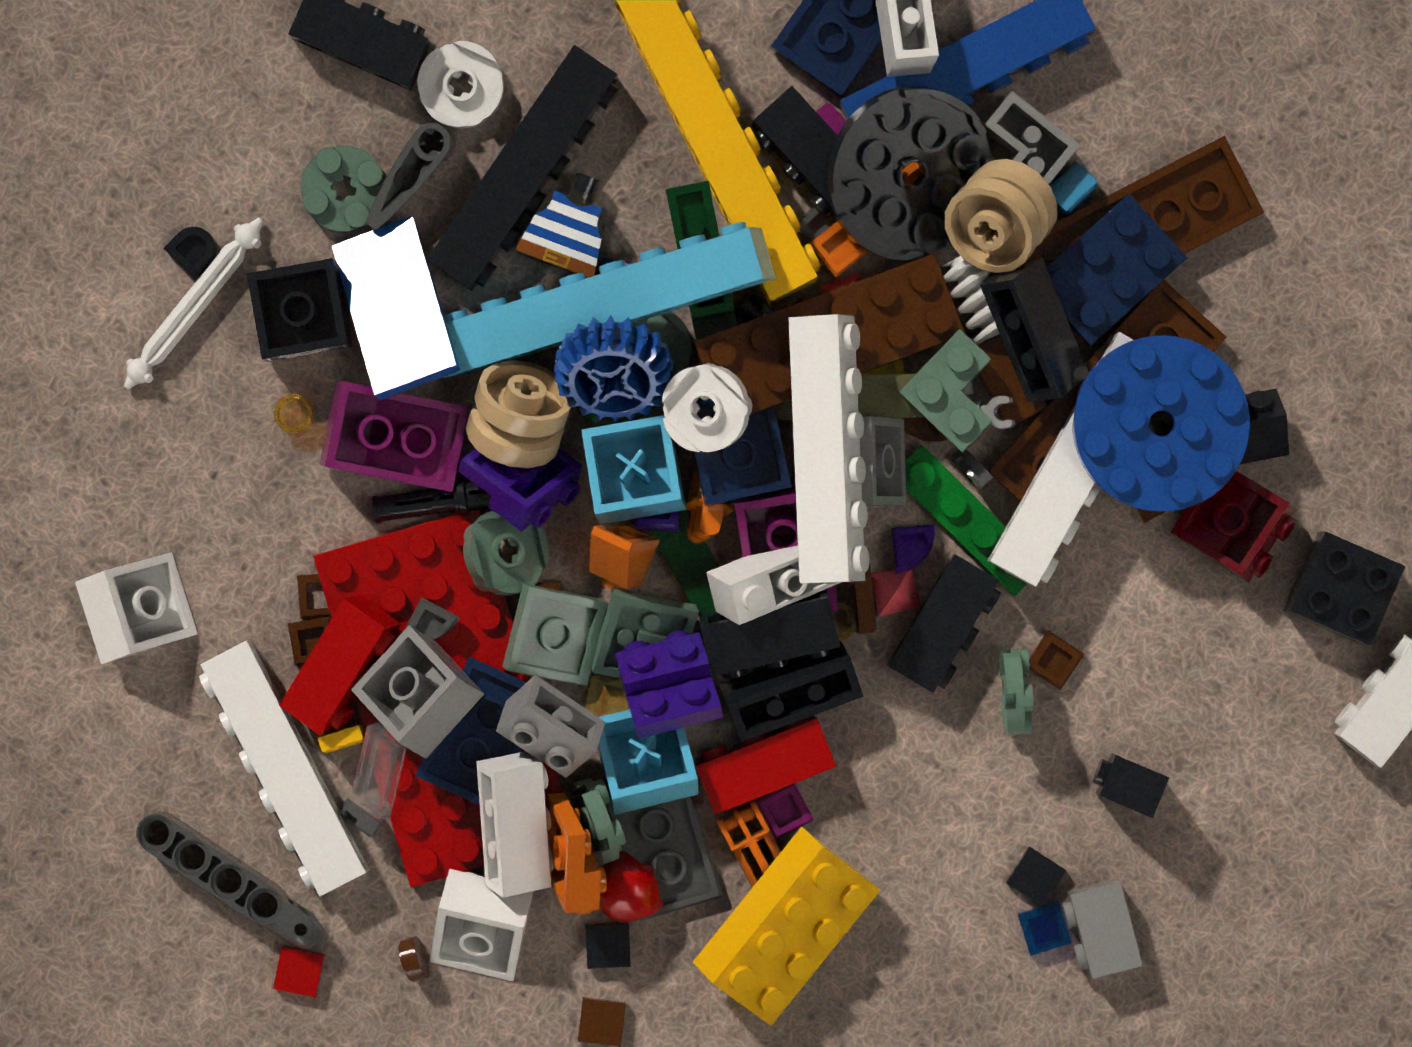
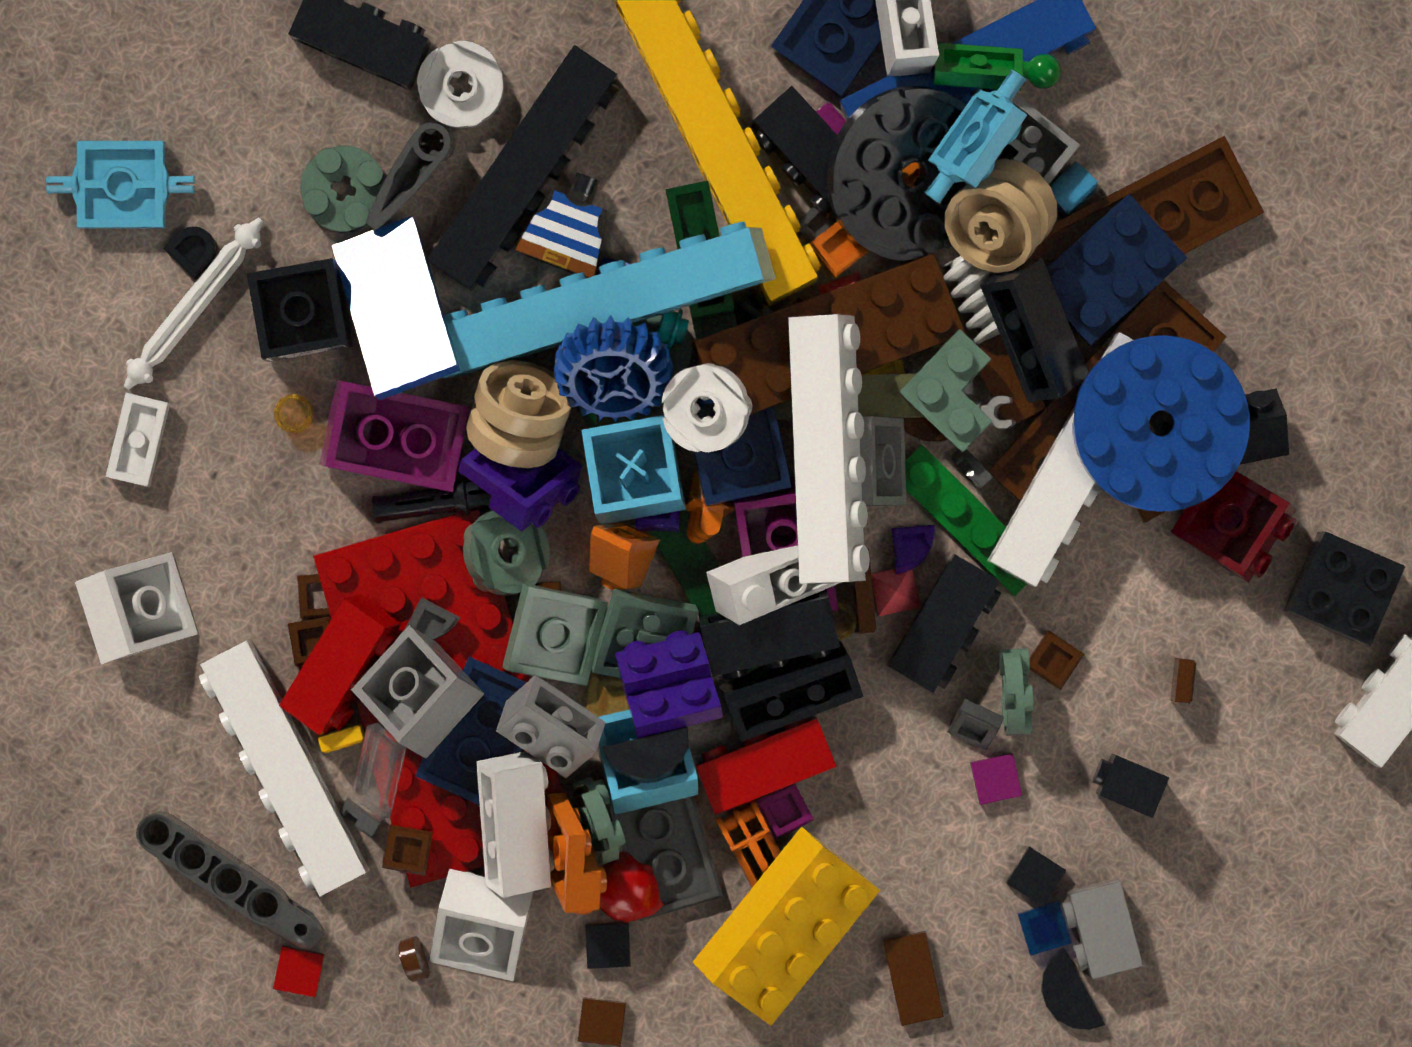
none -> medium azure plate [46,141,196,229]
none -> white plate [105,393,170,487]
none -> reddish brown tile [382,824,434,876]
none -> black tile [602,727,689,783]
none -> teal plate [657,308,689,350]
none -> reddish brown tile [883,931,944,1026]
none -> medium azure plate [925,69,1027,204]
none -> green plate [933,43,1061,91]
none -> dark grey tile [947,699,1004,750]
none -> magenta tile [970,753,1022,805]
none -> black tile [1041,947,1105,1030]
none -> reddish brown tile [1170,658,1196,704]

